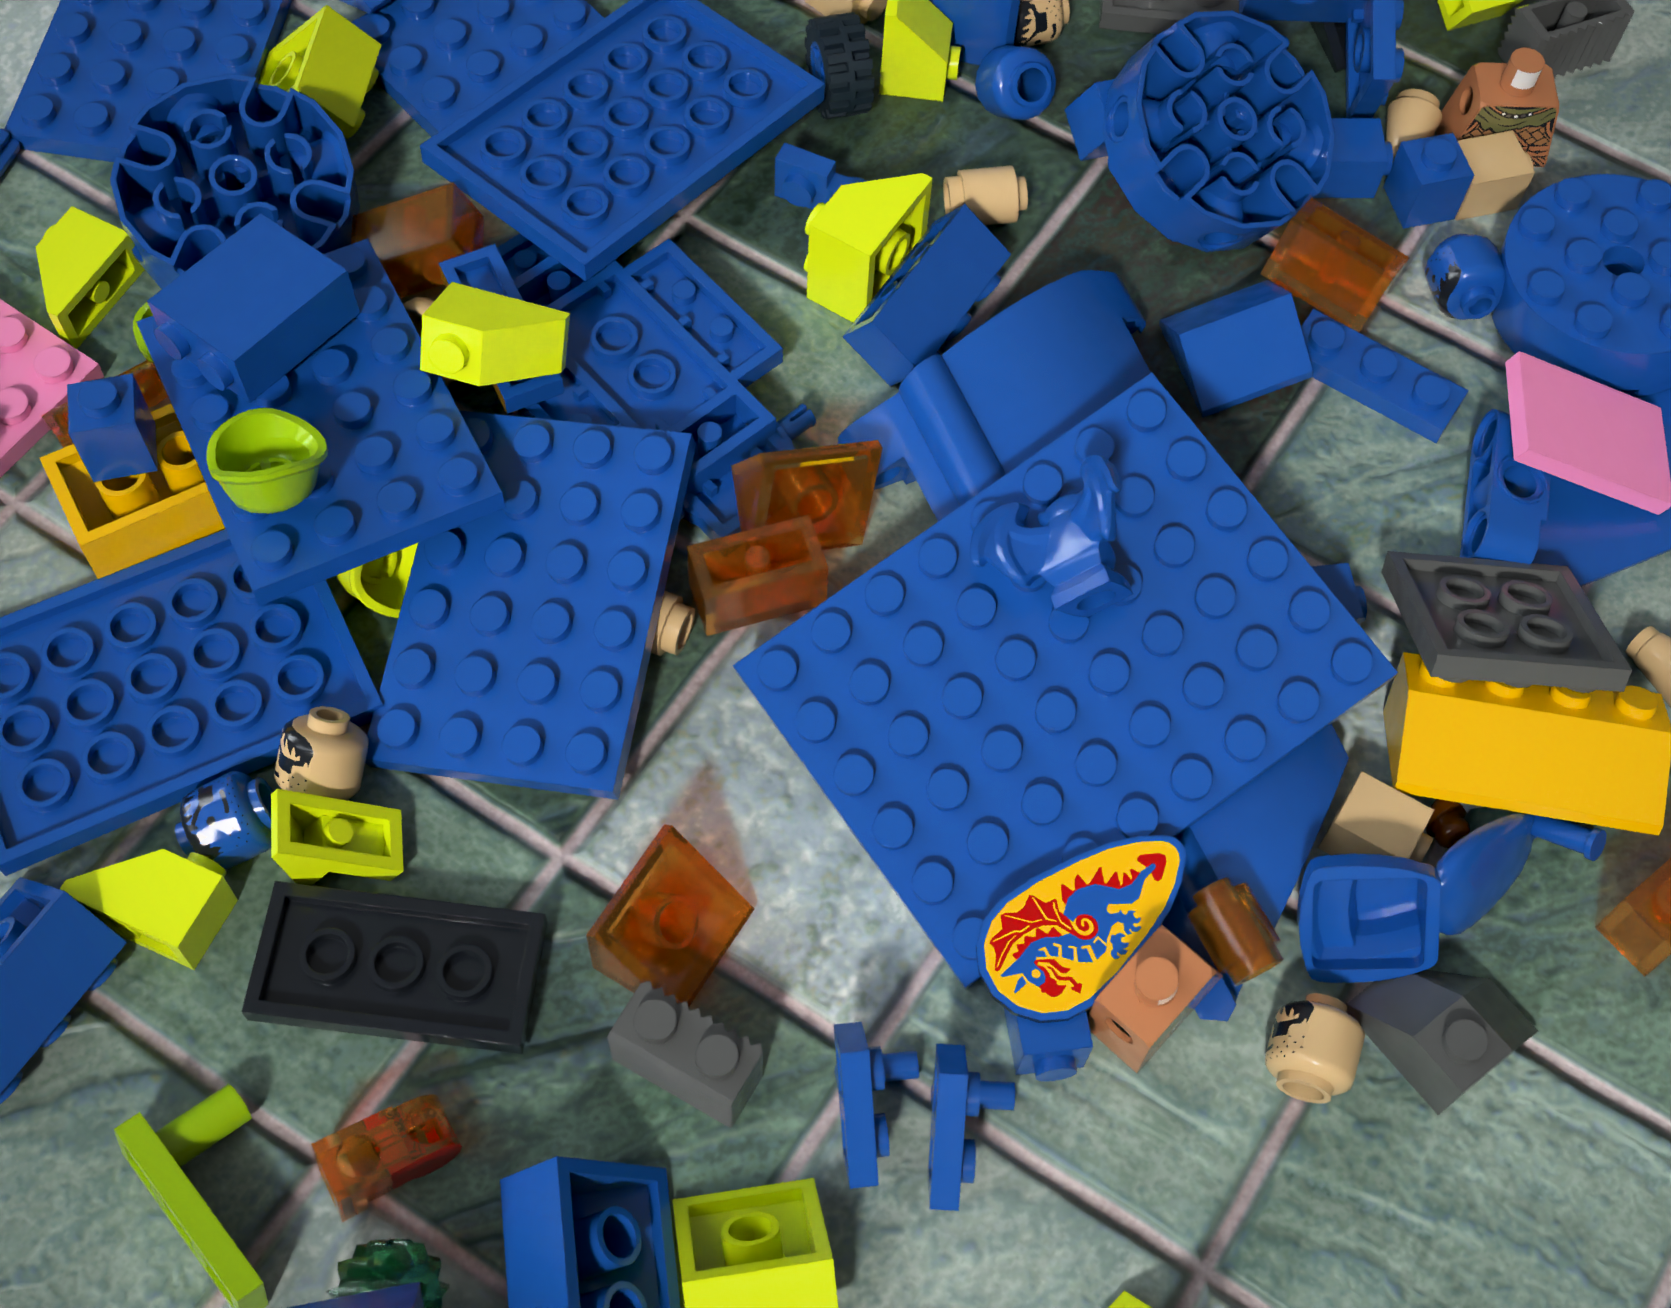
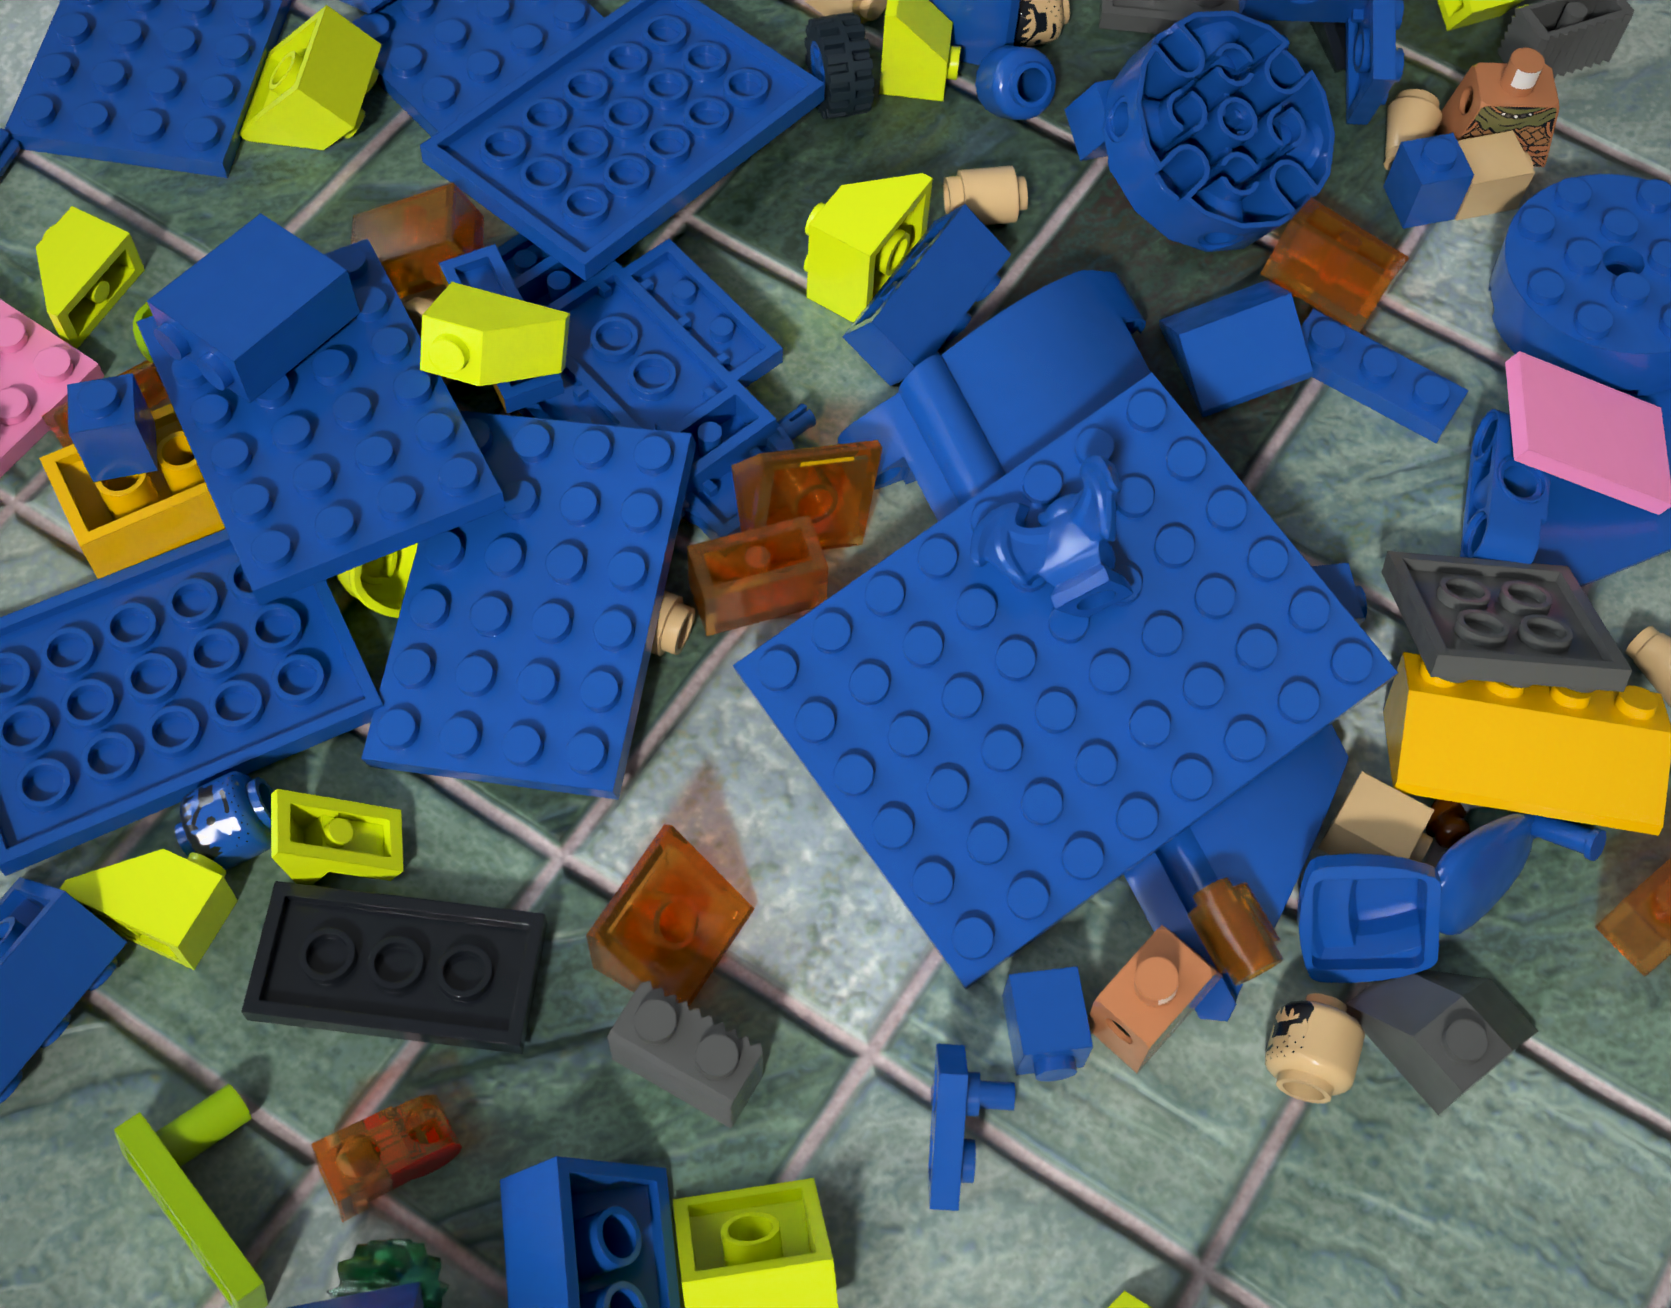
blue brick [110,74,360,289] -> none
lime helmet [207,408,328,514] -> none
tan head [274,706,369,800] -> none
blue plate [775,142,867,210] -> none
blue plate [833,1022,919,1189] -> none
shield [976,835,1187,1023] -> none
blue brick [1313,118,1393,198] -> none
blue head [1424,234,1505,320] -> none

